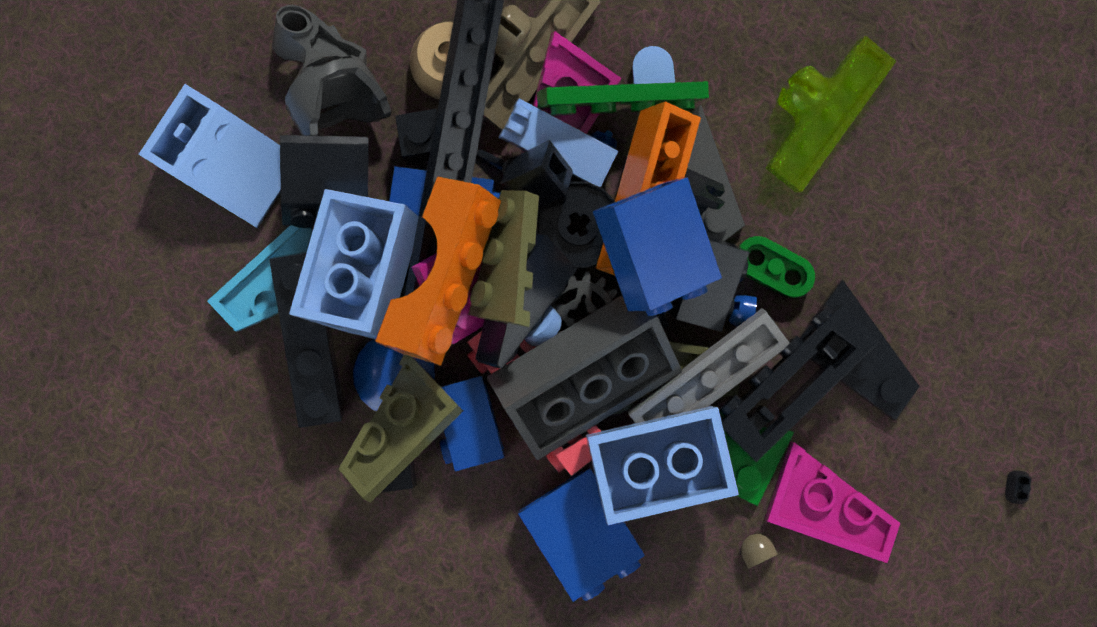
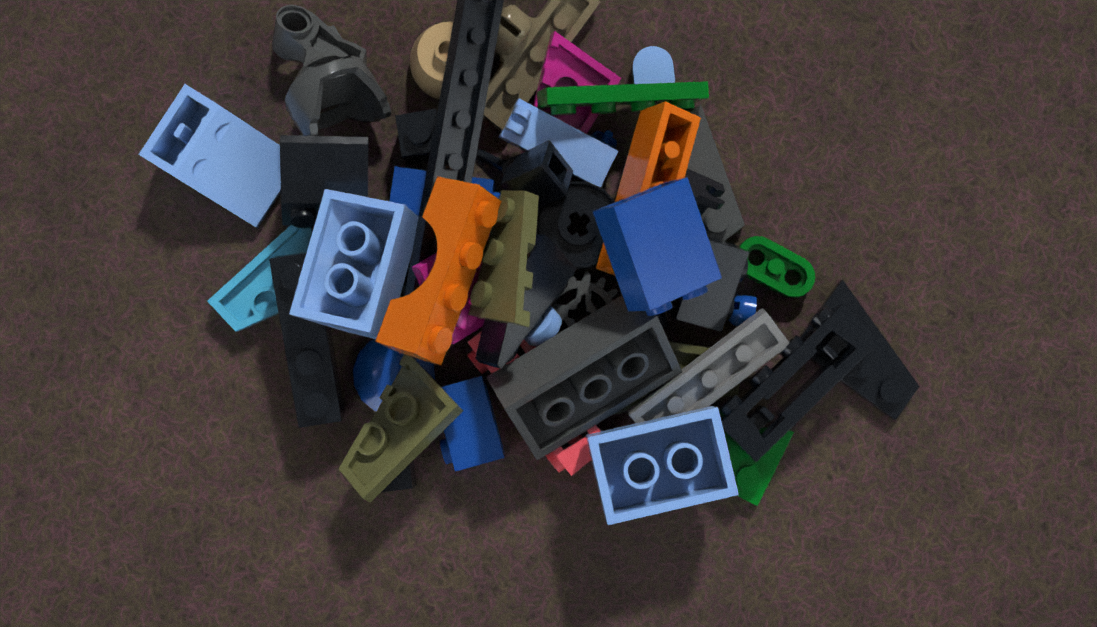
blue brick [518,466,645,602] -> none
dark tan hinge [741,534,778,569] -> none
dark pink wing [764,441,900,563] -> none
clear neon green plate [765,36,896,193] -> none
black rock [1005,470,1032,504] -> none

